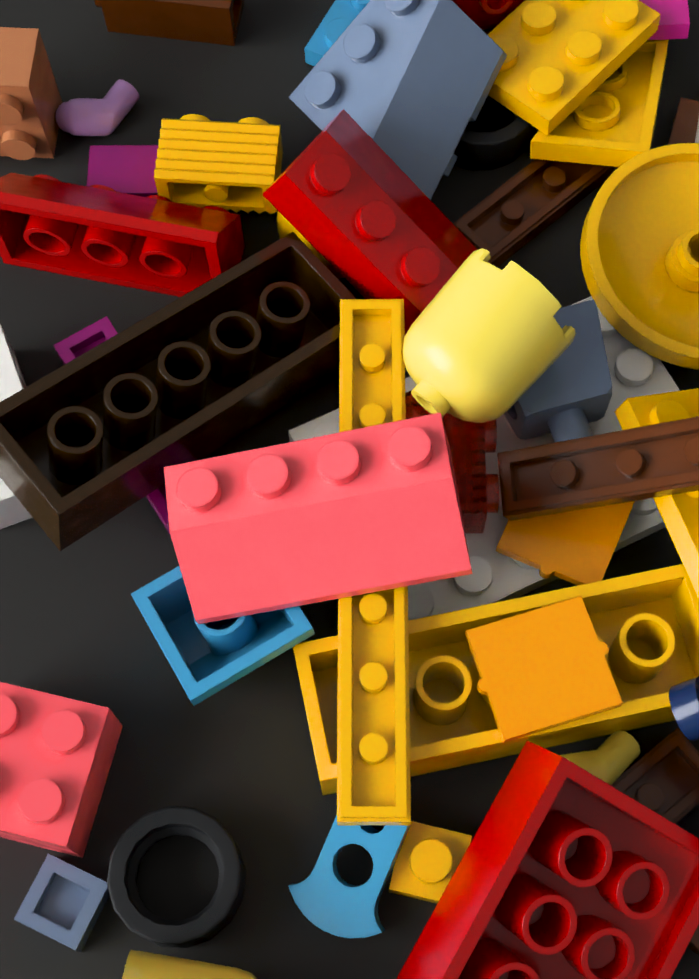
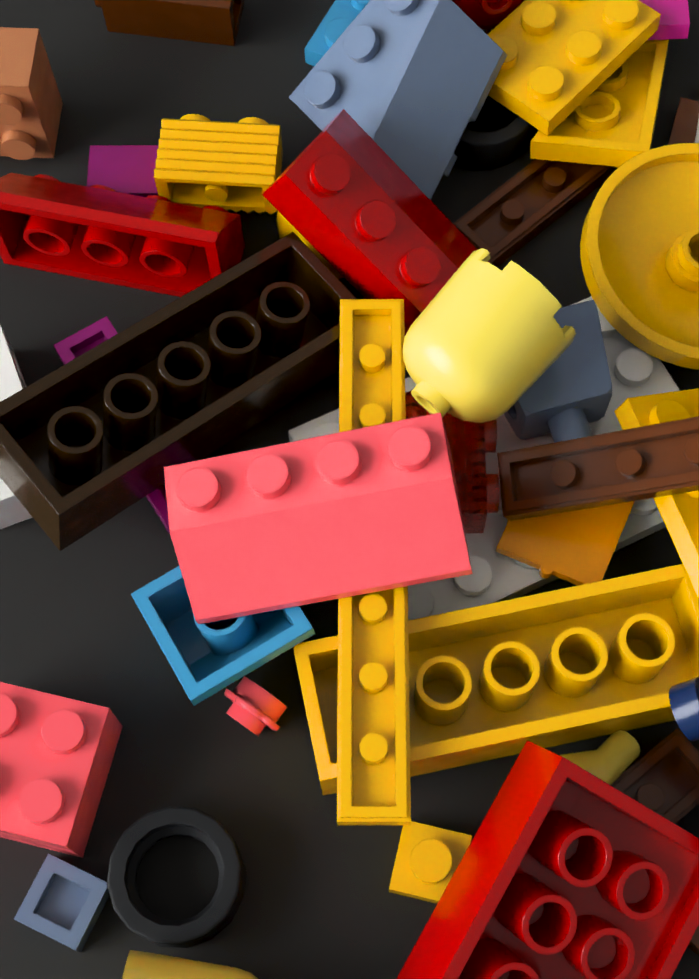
lavender arm [55,79,139,136] -> none
dark azure piece [288,815,411,939] -> none
light orange piece [465,596,623,743] -> none
none -> coral plate [224,676,287,737]

